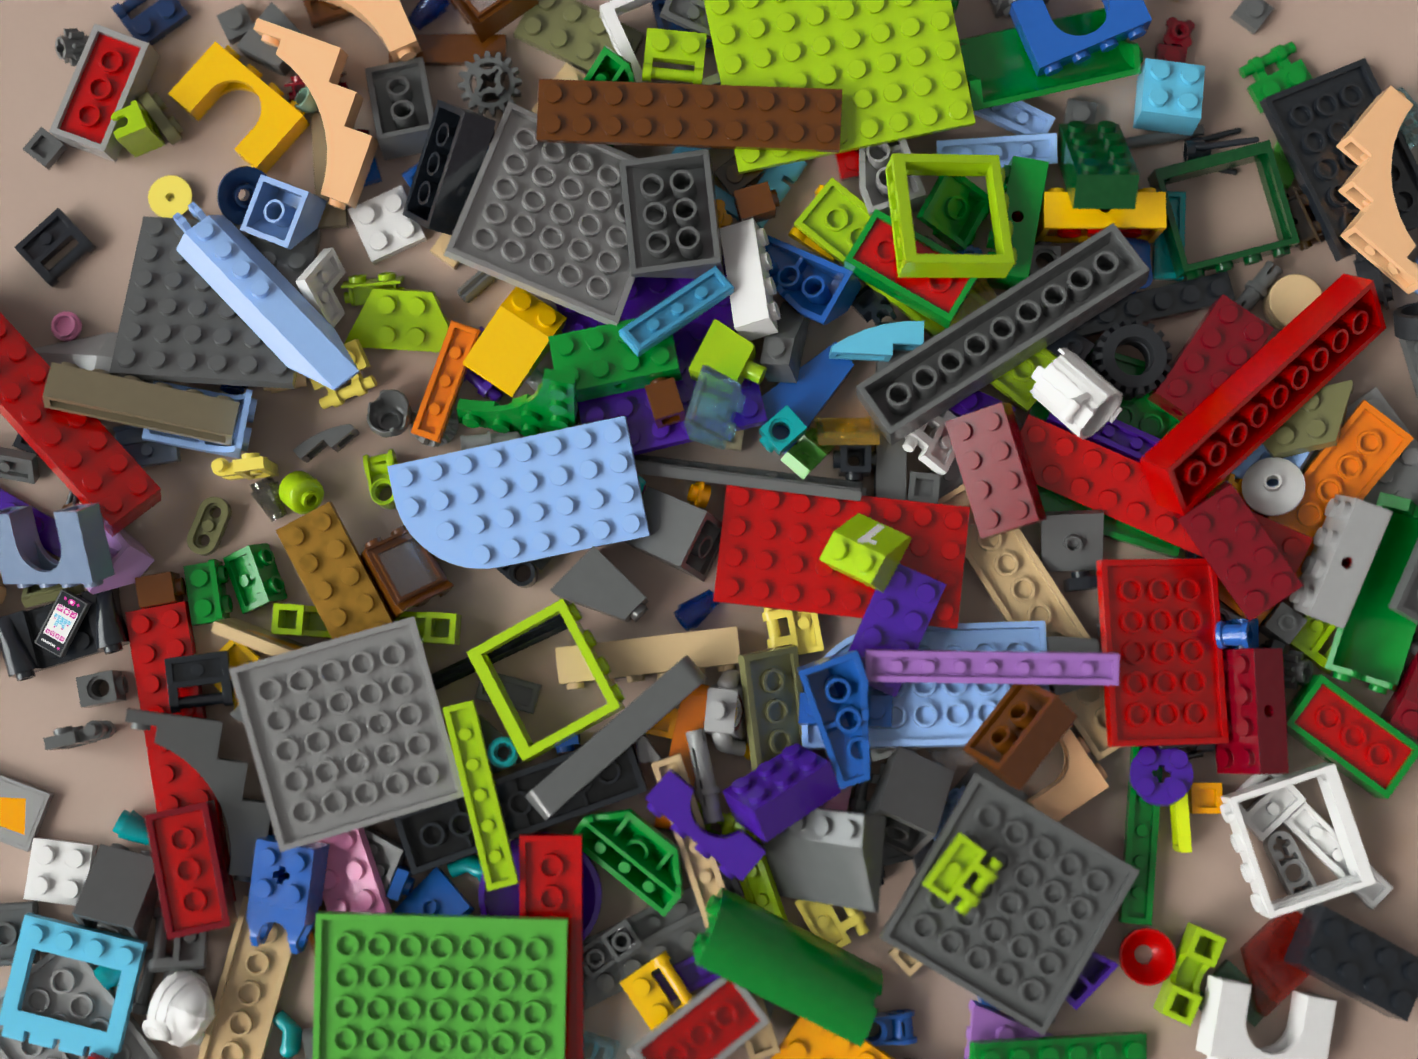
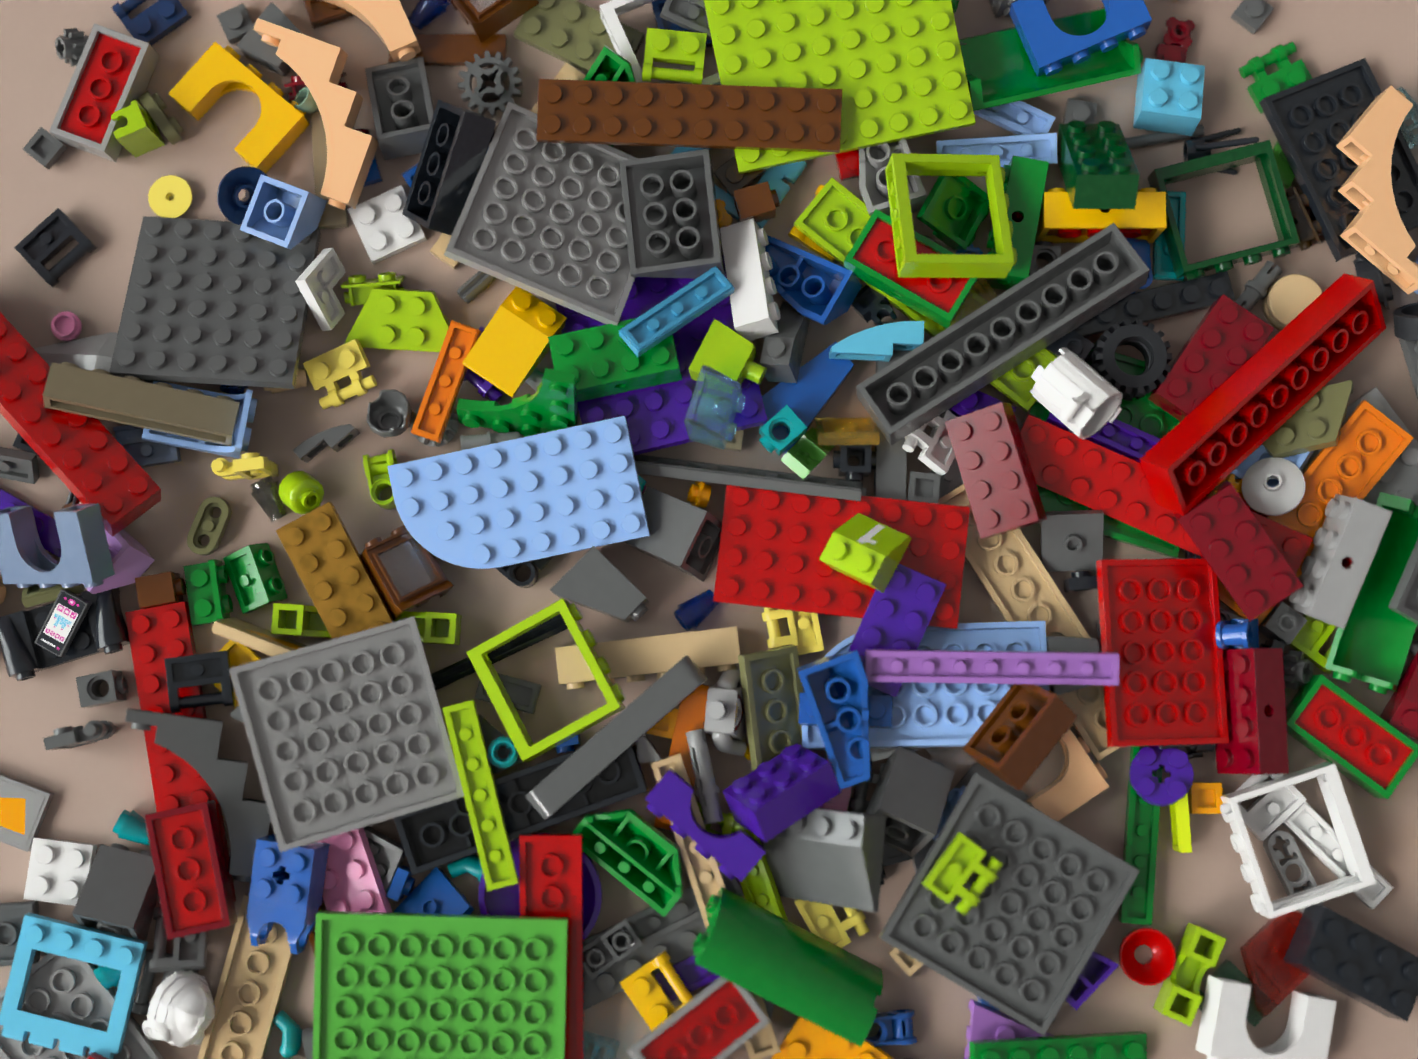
light blue hinge [173,202,359,391] -> none
reddish brown brick [644,377,687,429] -> none

